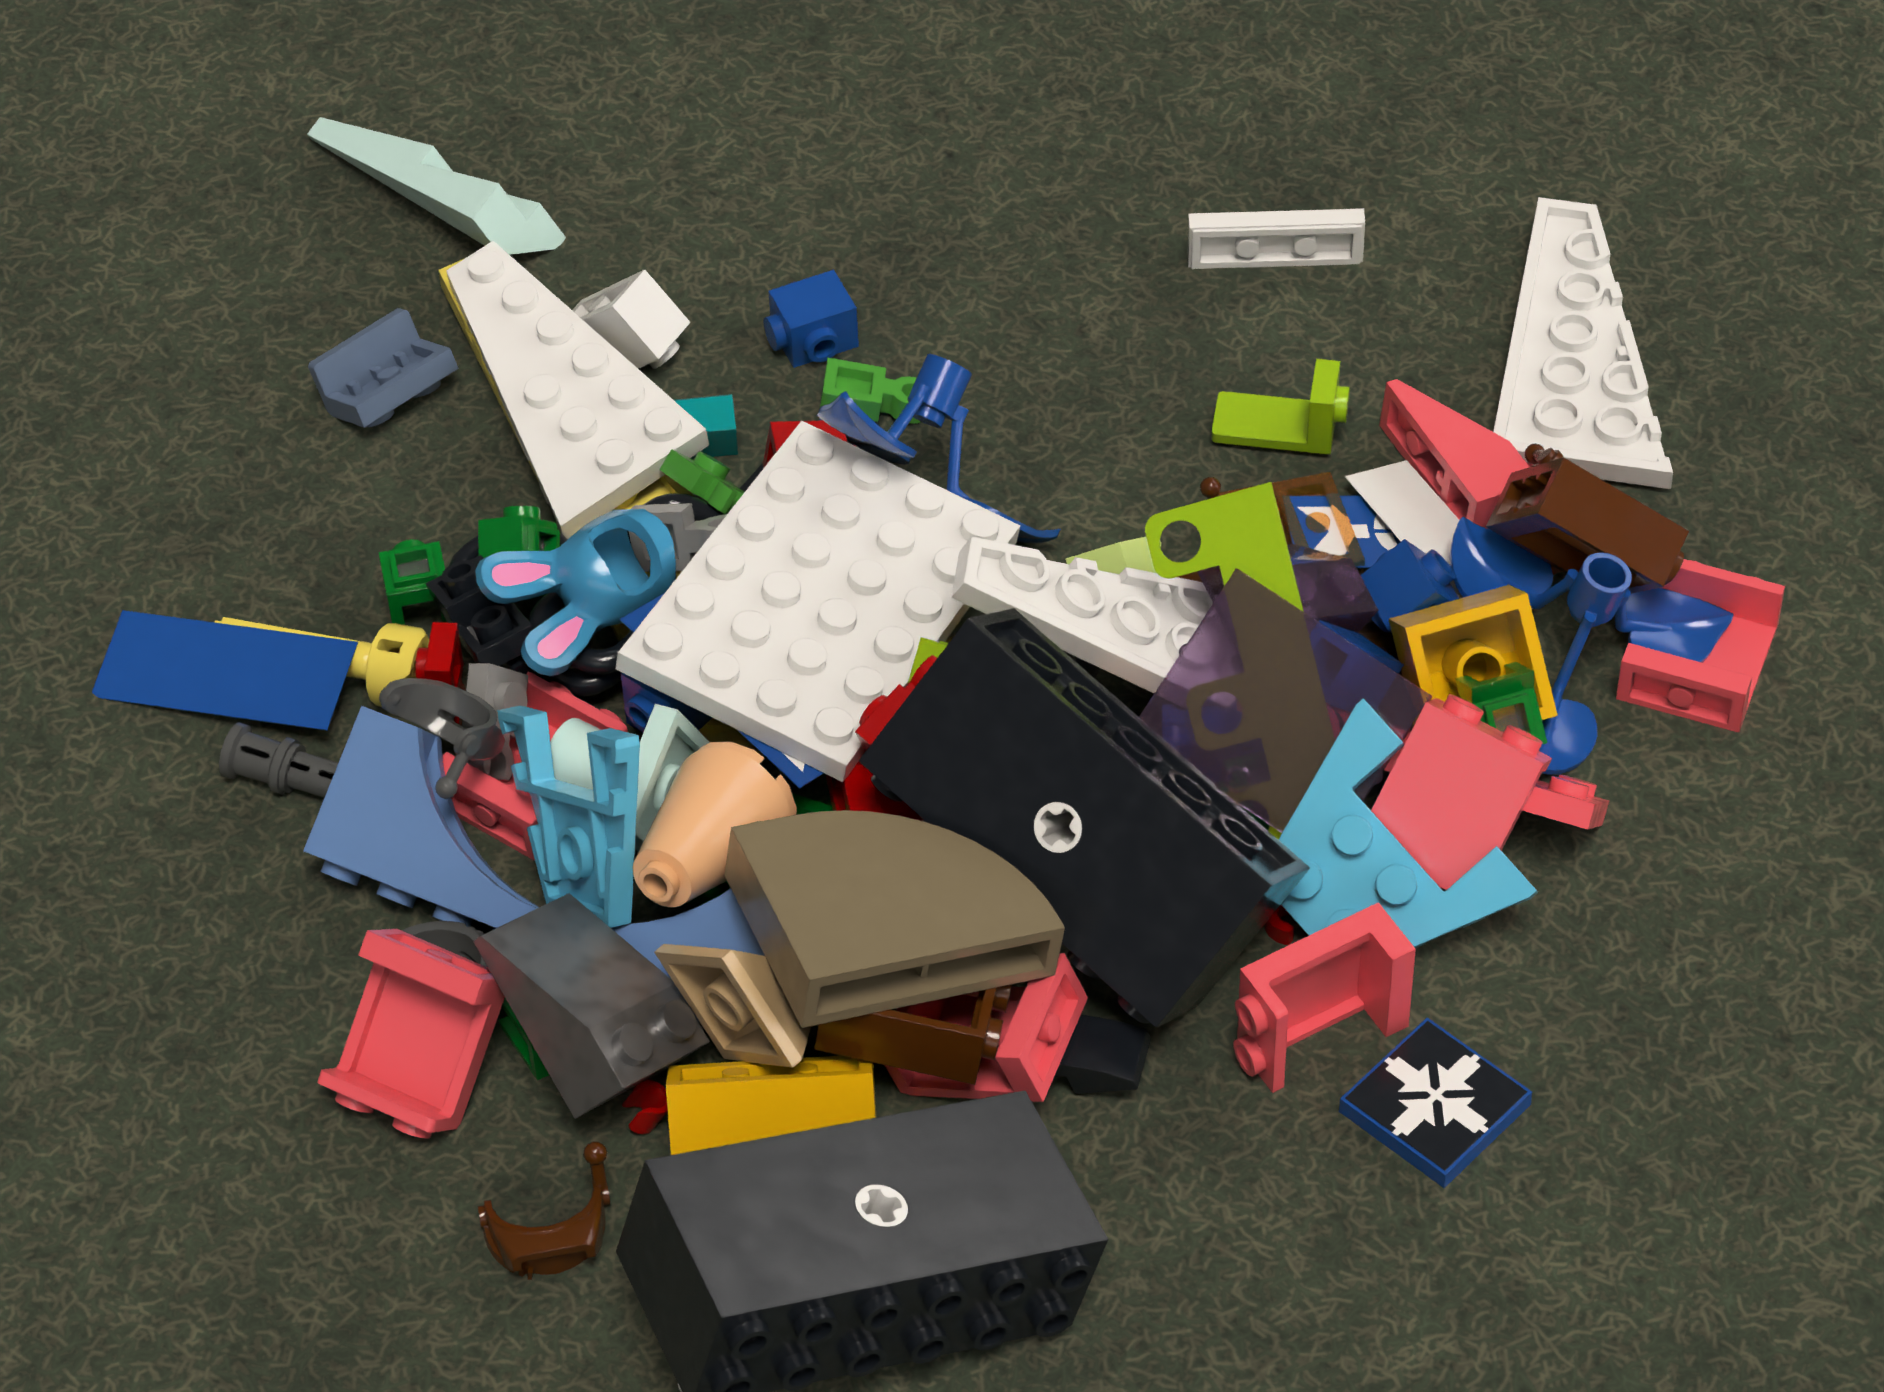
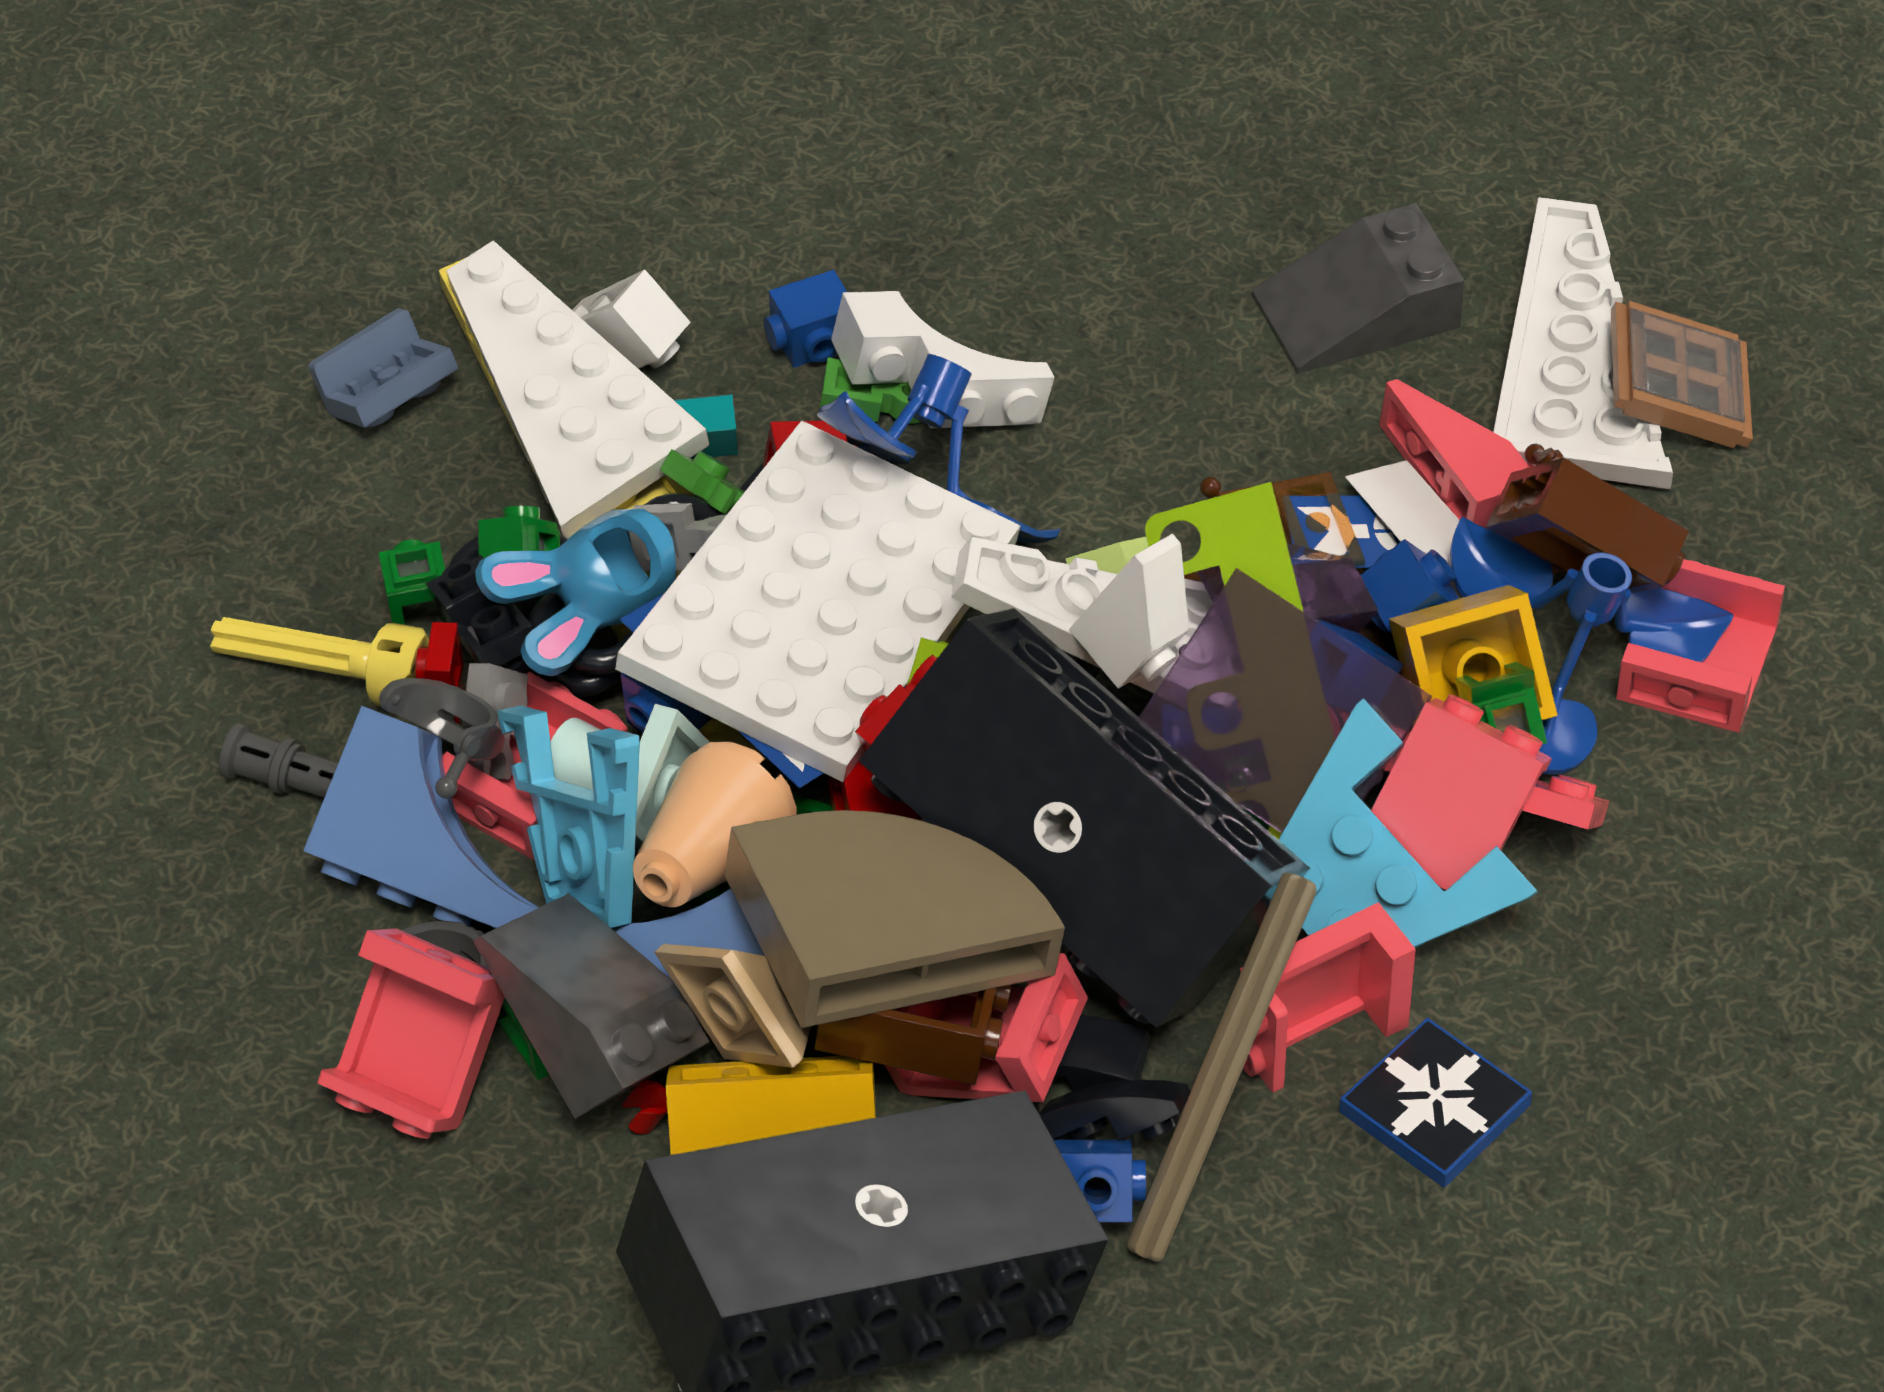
blue sticker [92,610,358,730] -> none
light aqua wedge [307,117,566,255] -> none
reddish brown helmet [478,1142,610,1280] -> none
white tile [1187,208,1365,269] -> none
lime bracket [1211,359,1350,455] -> none
none -> white arch [831,291,1055,428]
none -> black slope [1039,1079,1191,1140]
none -> blue brick [1053,1140,1146,1222]
none -> white slope [1069,534,1189,689]
none -> dark tan axle [1127,872,1317,1262]
none -> flat silver slope [1252,203,1465,374]
none -> piece [1611,301,1753,448]

